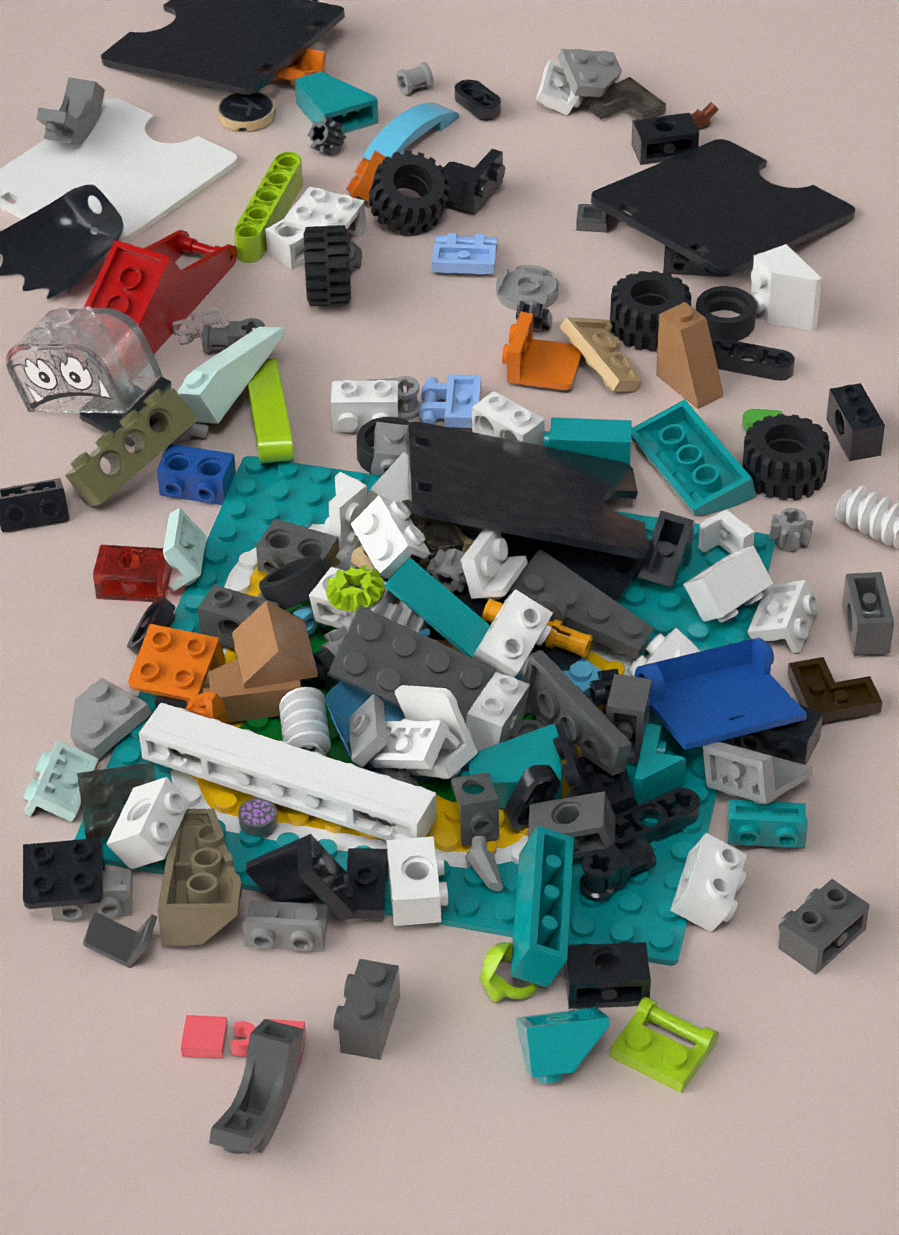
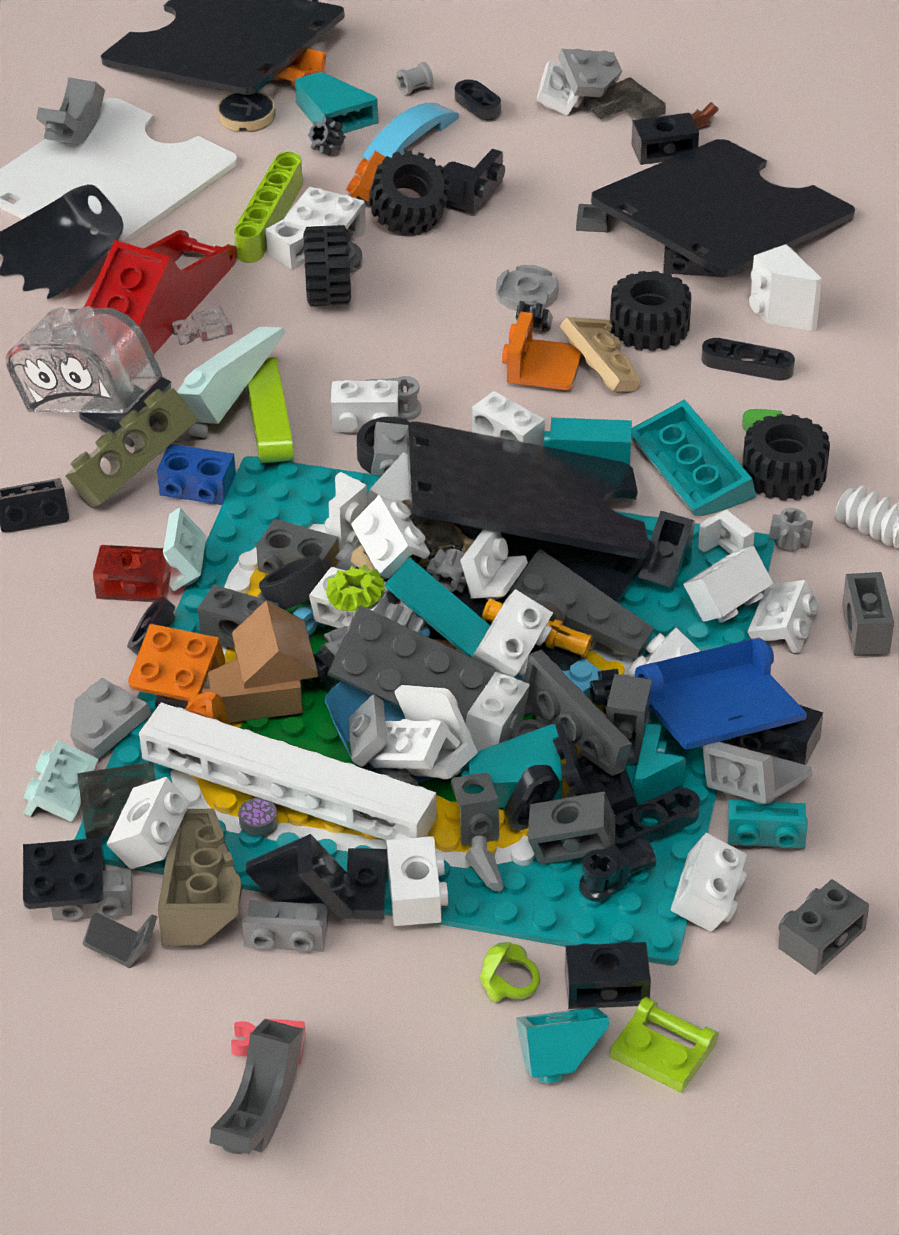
coral tile [181,1015,228,1059] -> none
dark grey connector [202,318,265,353] -> none
white piece [279,687,331,756] -> none
dark grey brick [333,959,400,1060] -> none
light blue plate [419,374,481,428] -> none
light blue plate [432,233,497,275] -> none
teal brick [510,825,574,988] -> none
medium nougat slope [656,302,723,409] -> none
black tyre [696,286,757,341] -> none
dark brown plate [788,657,882,723] -> none
black brick [826,383,885,461] -> none

